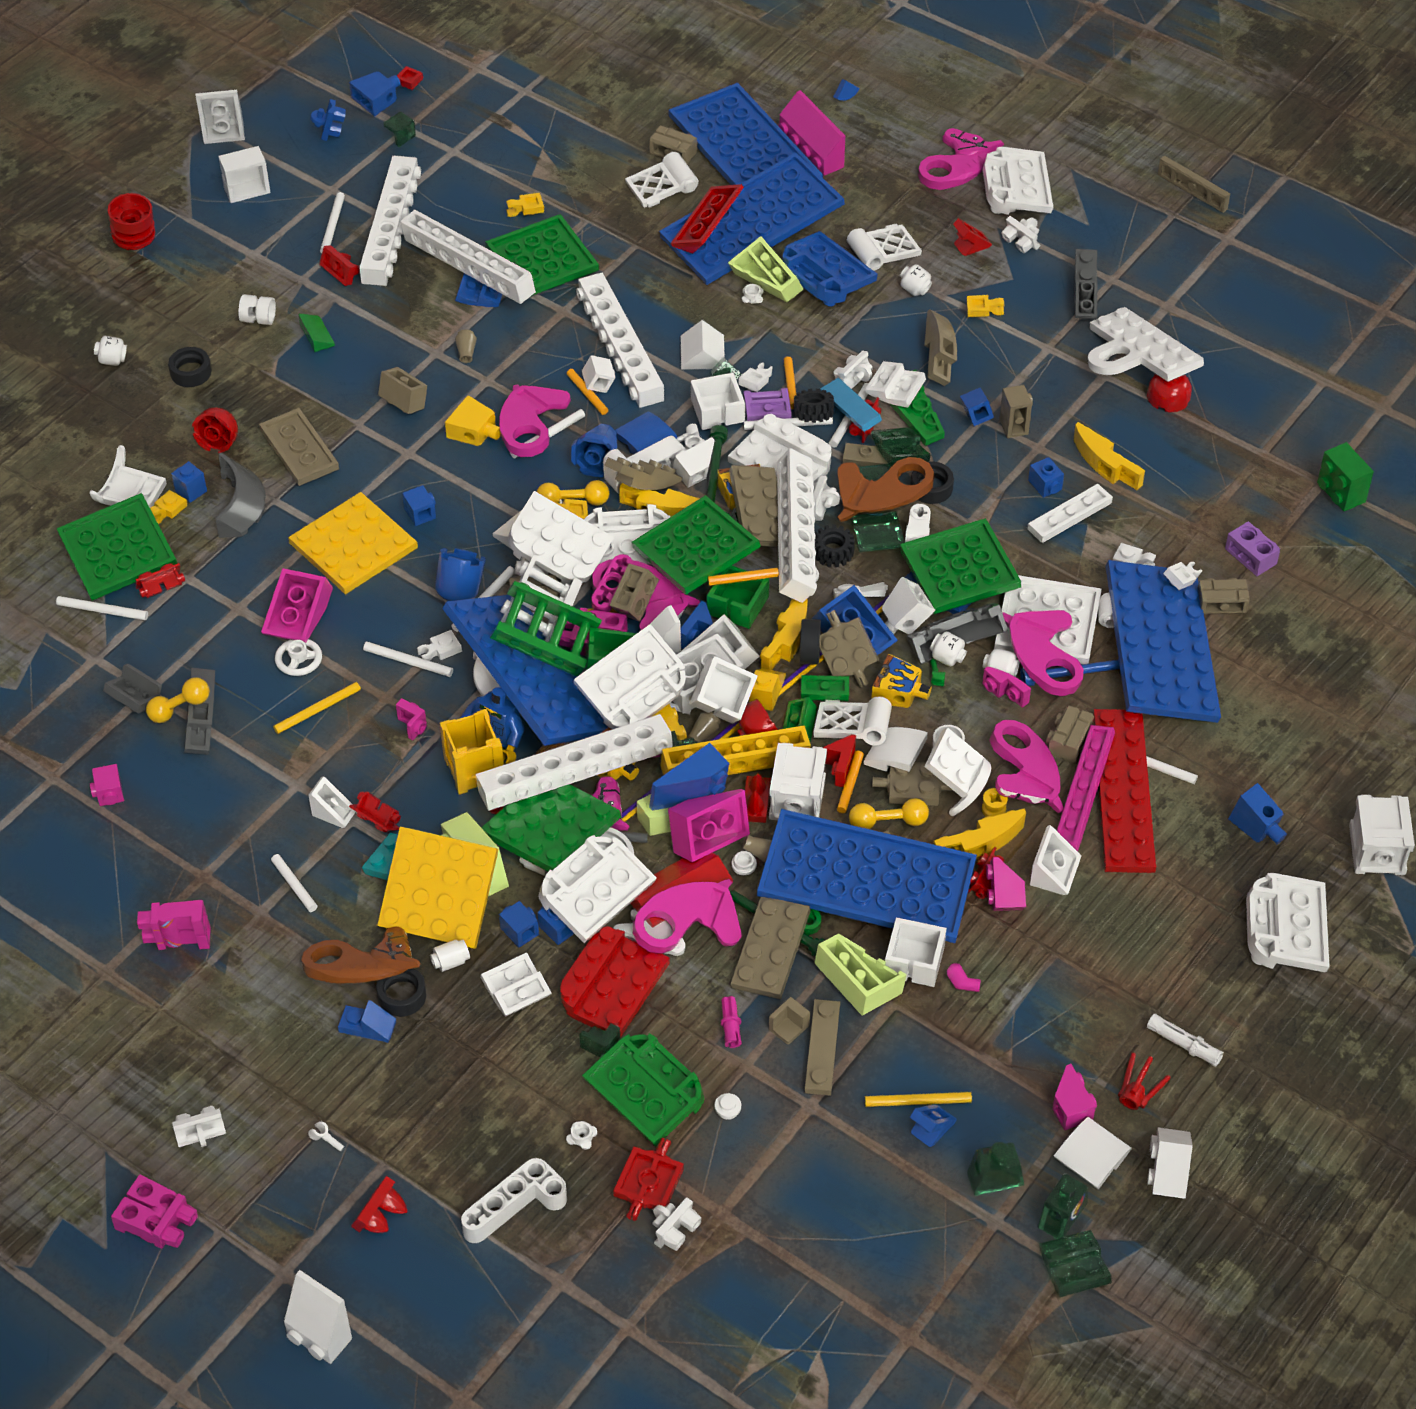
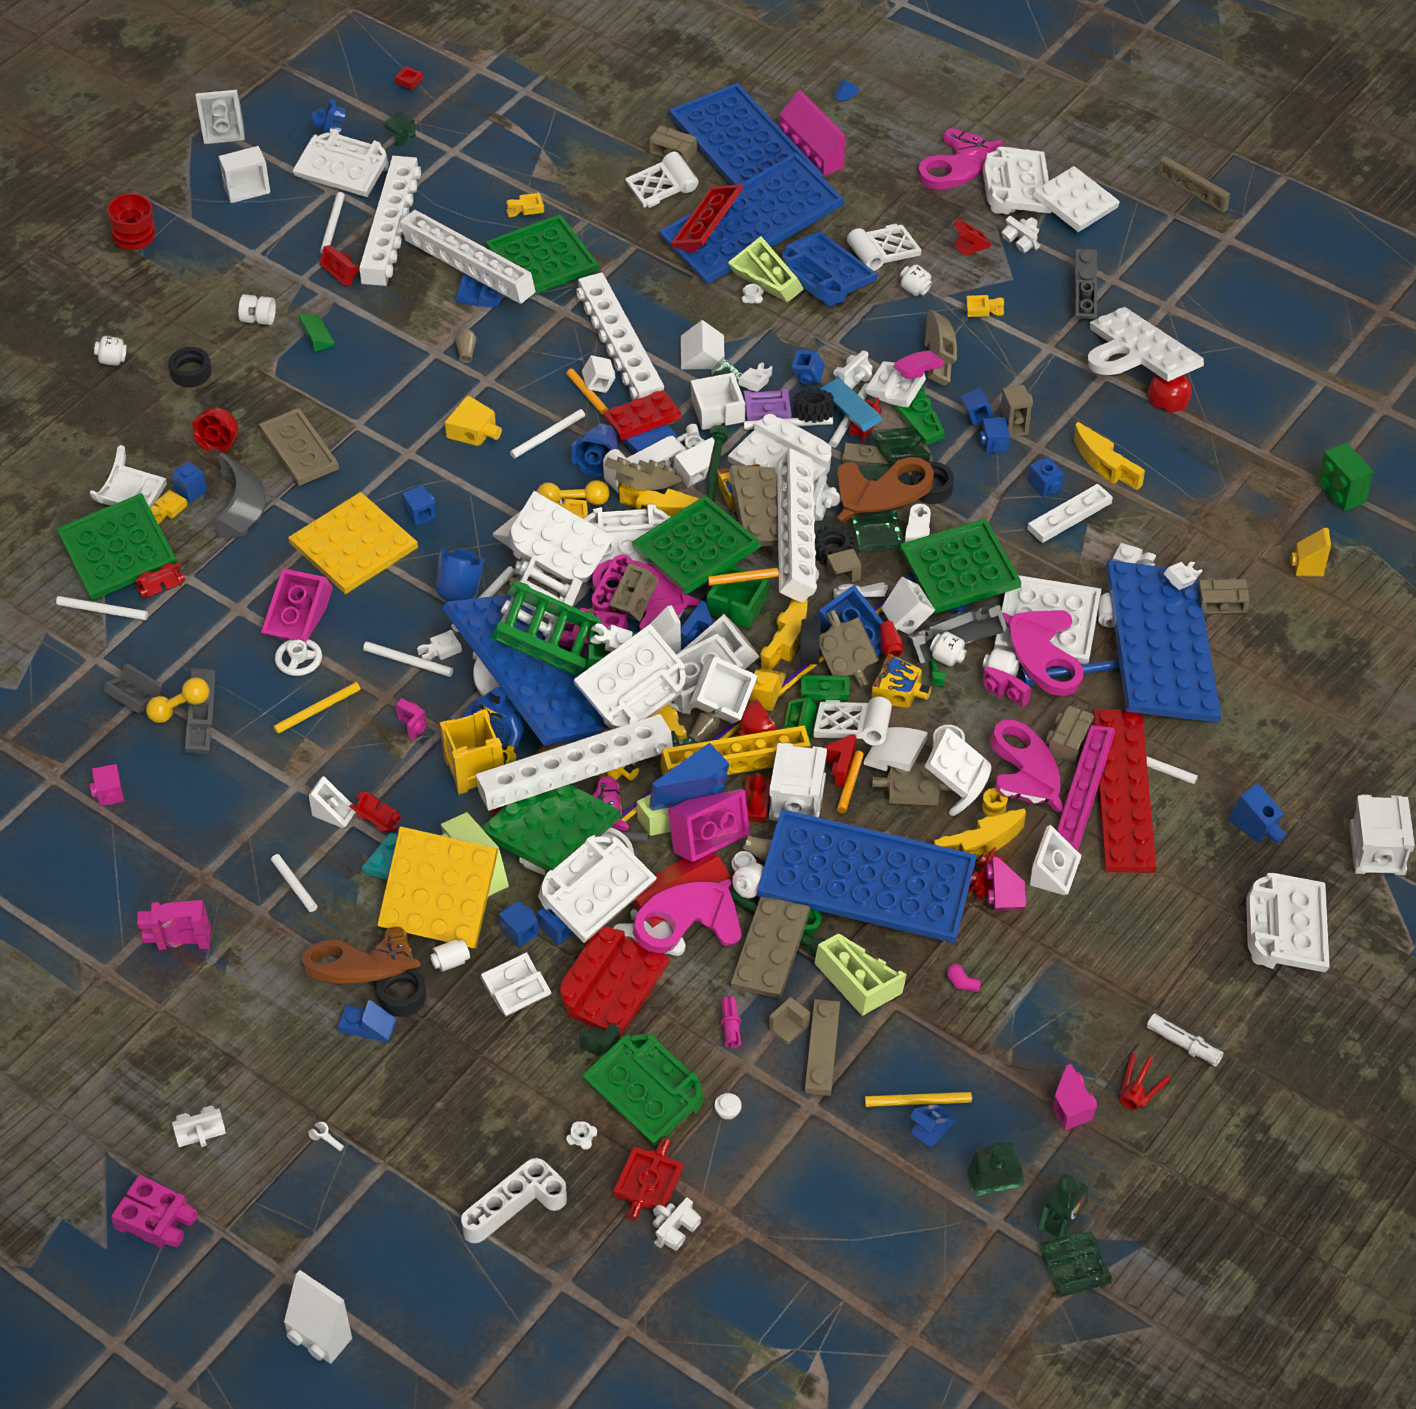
blue torso [349,72,401,116] -> none
red tile [351,1176,408,1233] -> none
dark tan brick [378,367,427,414] -> none
dark pink animal [499,385,571,457] -> none
light orange bar [784,357,796,409] -> none
yellow piece [849,798,929,829] -> none
white piece [885,918,947,987] -> none
white slope [1054,1117,1132,1190] -> none
white brick [1147,1128,1193,1198] -> none
medium lavender brick [1225,521,1280,576] -> none
none -> white plate [293,129,389,197]
none -> white plate [590,624,632,652]
none -> red plate [603,390,682,441]
none -> white head [732,863,764,898]
none -> blue brick [791,350,825,385]
none -> dark tan panel [827,549,861,582]
none -> red cone [880,621,904,657]
none -> dark pink slope [893,351,944,379]
none -> blue brick [979,417,1010,453]
none -> white plate [1033,166,1120,232]
none -> yellow slope [1290,528,1331,576]

